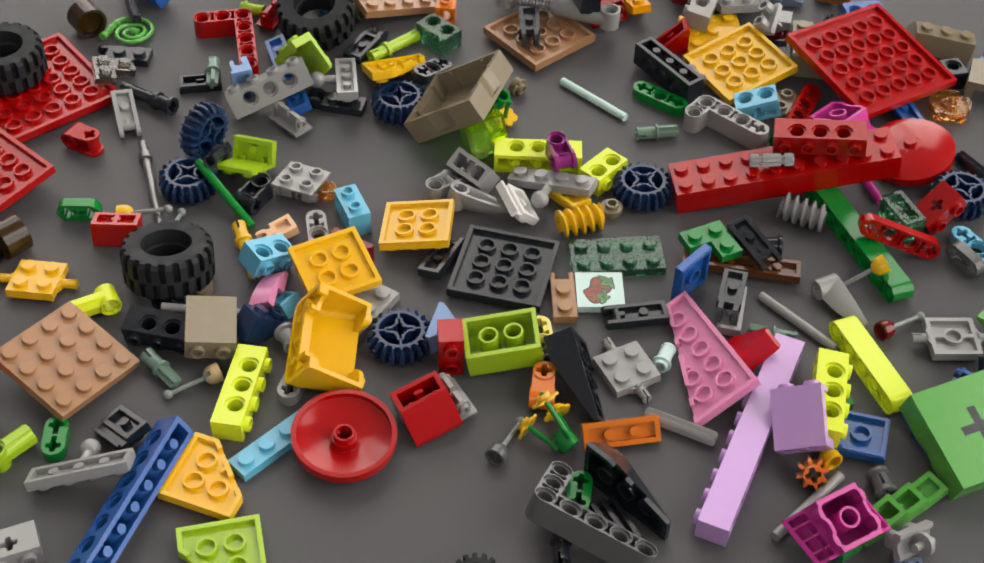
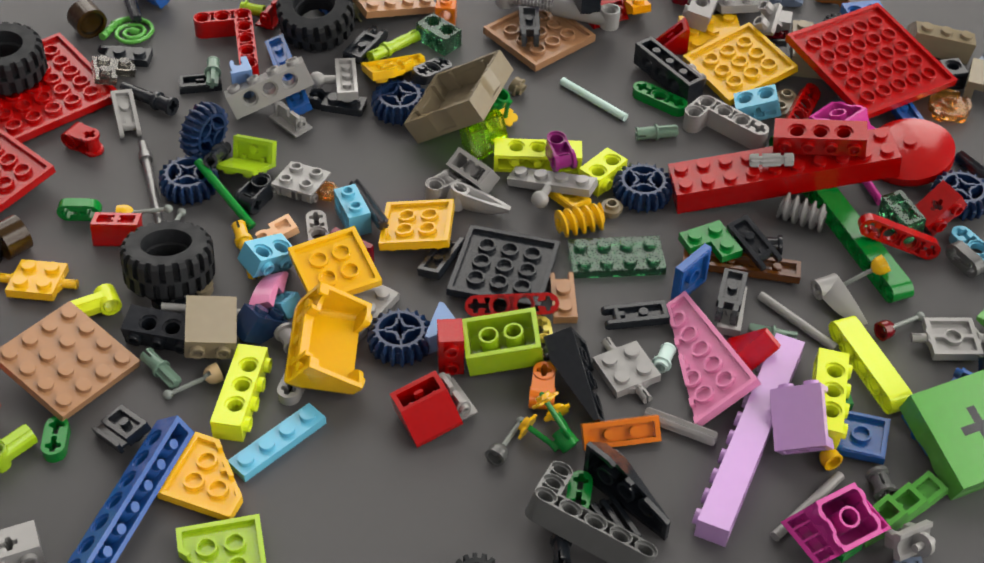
light grey plate [24,438,136,492] -> none
lime bracket [274,32,332,75] -> none
red dish [291,389,397,483] -> none
white plate [495,180,539,226] -> none
light aqua tile [574,272,625,313] -> none
orange gear [795,455,829,490] -> none
none -> black axle [349,179,389,230]
none -> red beam [465,292,560,317]

